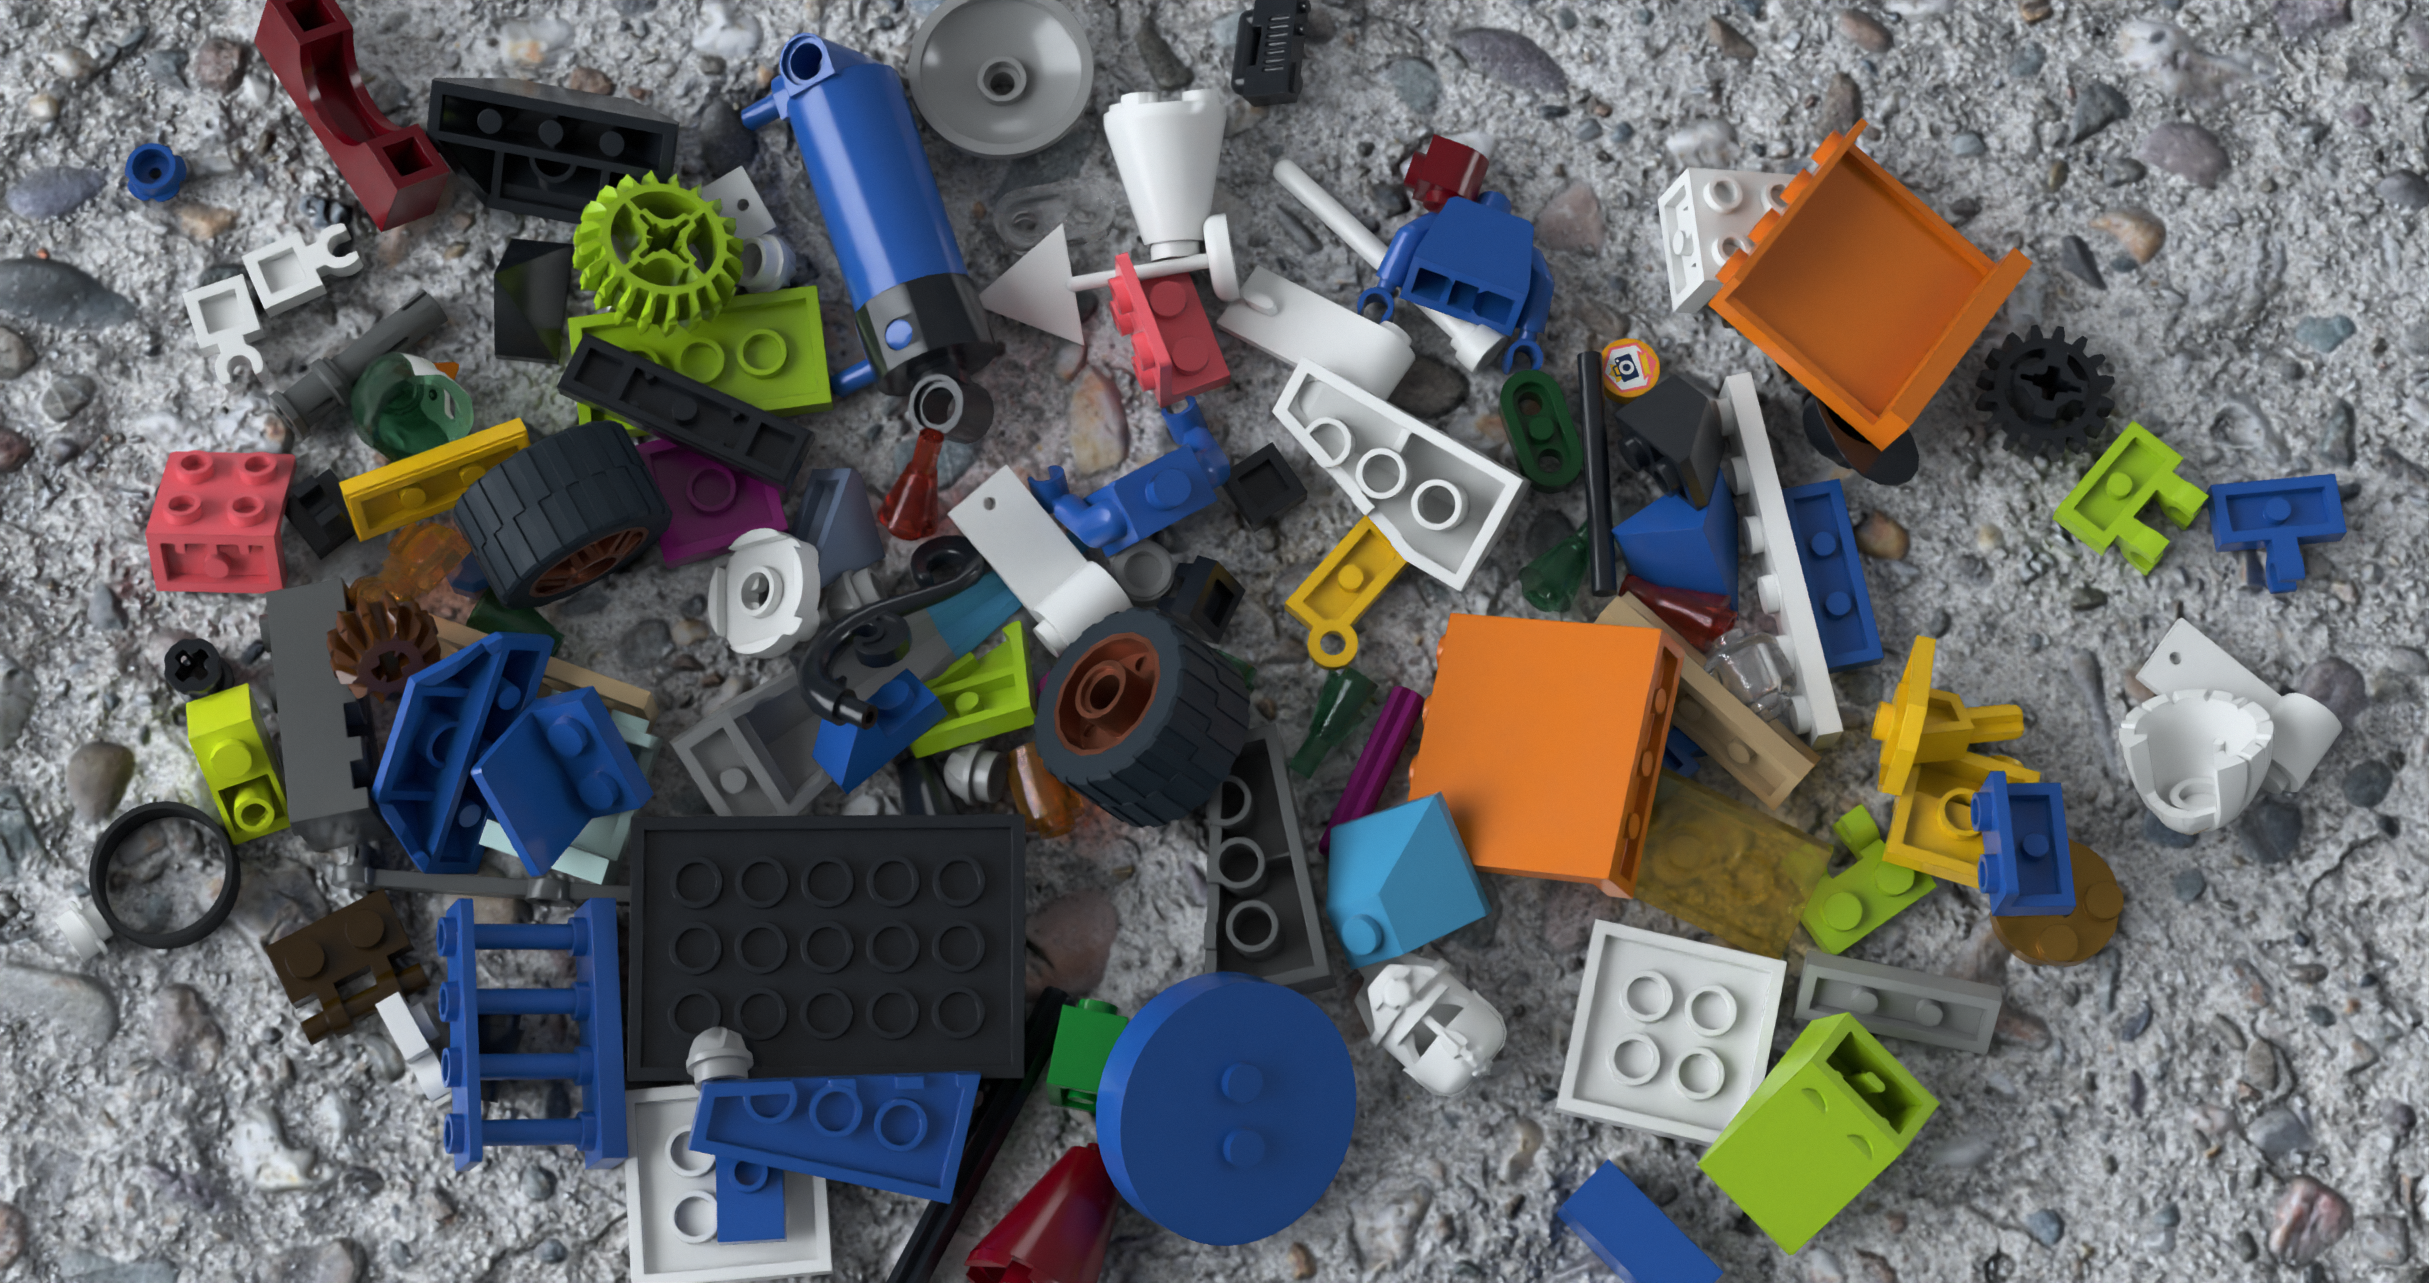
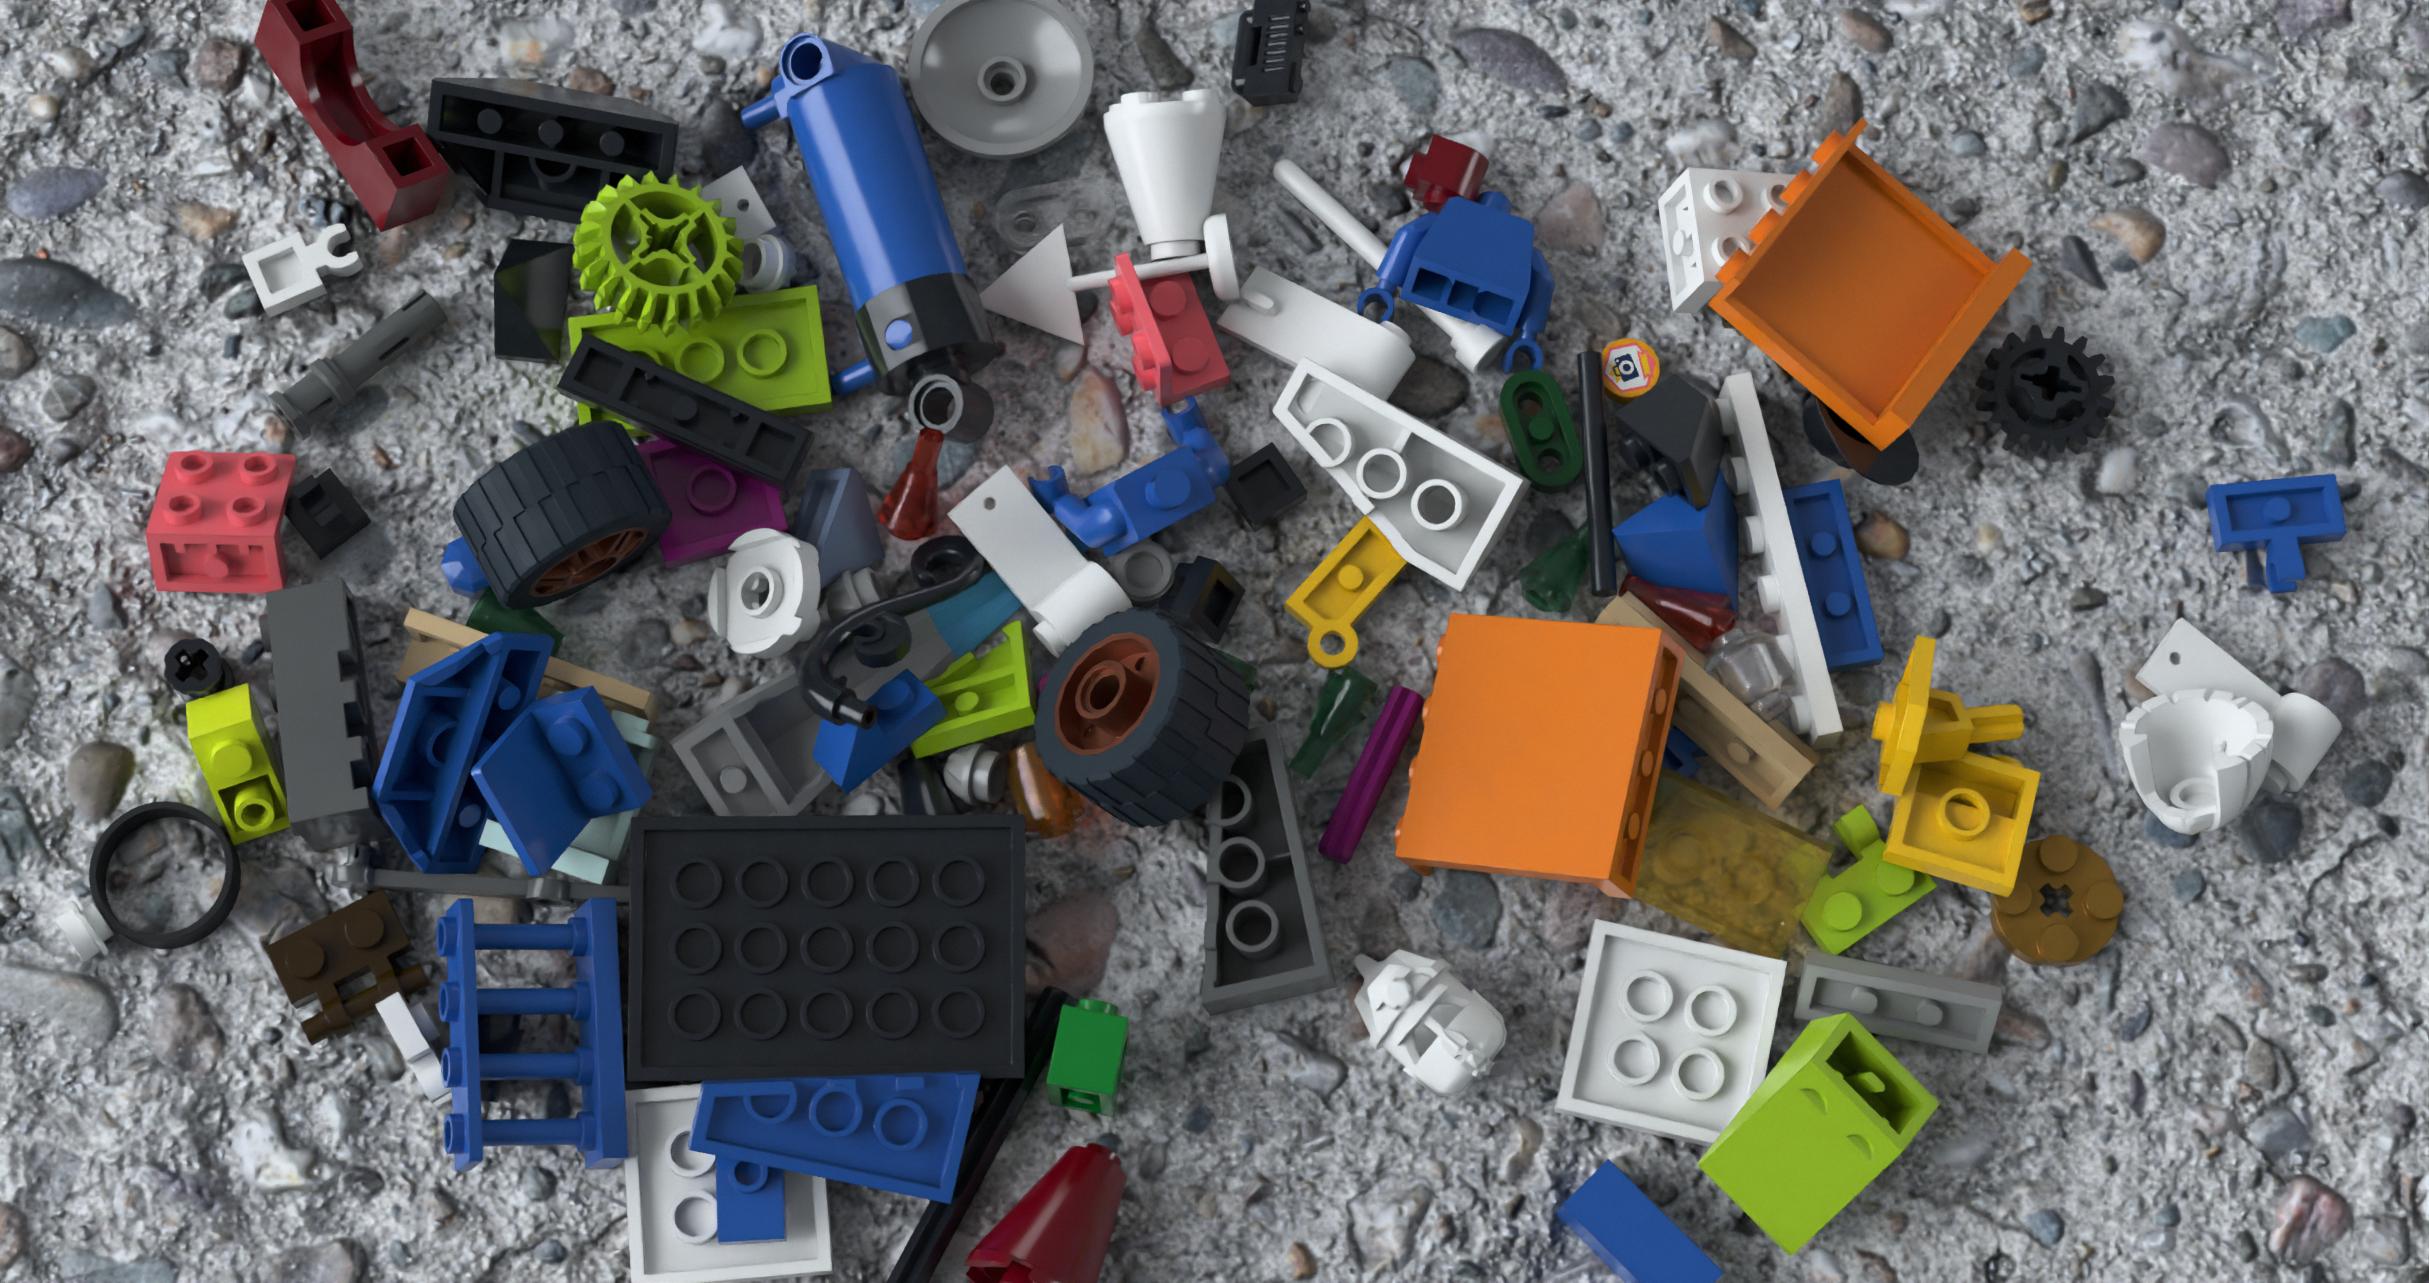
blue plate [125,143,187,202] -> none
white plate [182,274,268,393] -> none
reddish brown gear [326,590,441,704] -> none
yellow tile [338,417,531,542] -> none
clear orange plate [349,520,472,609] -> none
clear green piece [350,352,474,463] -> none
light grey plate [686,1026,754,1091] -> none
blue brick [1096,971,1357,1246] -> none
dark azure slope [1326,791,1492,970] -> none
blue bracket [1971,771,2076,916] -> none
lime plate [2052,420,2209,577] -> none

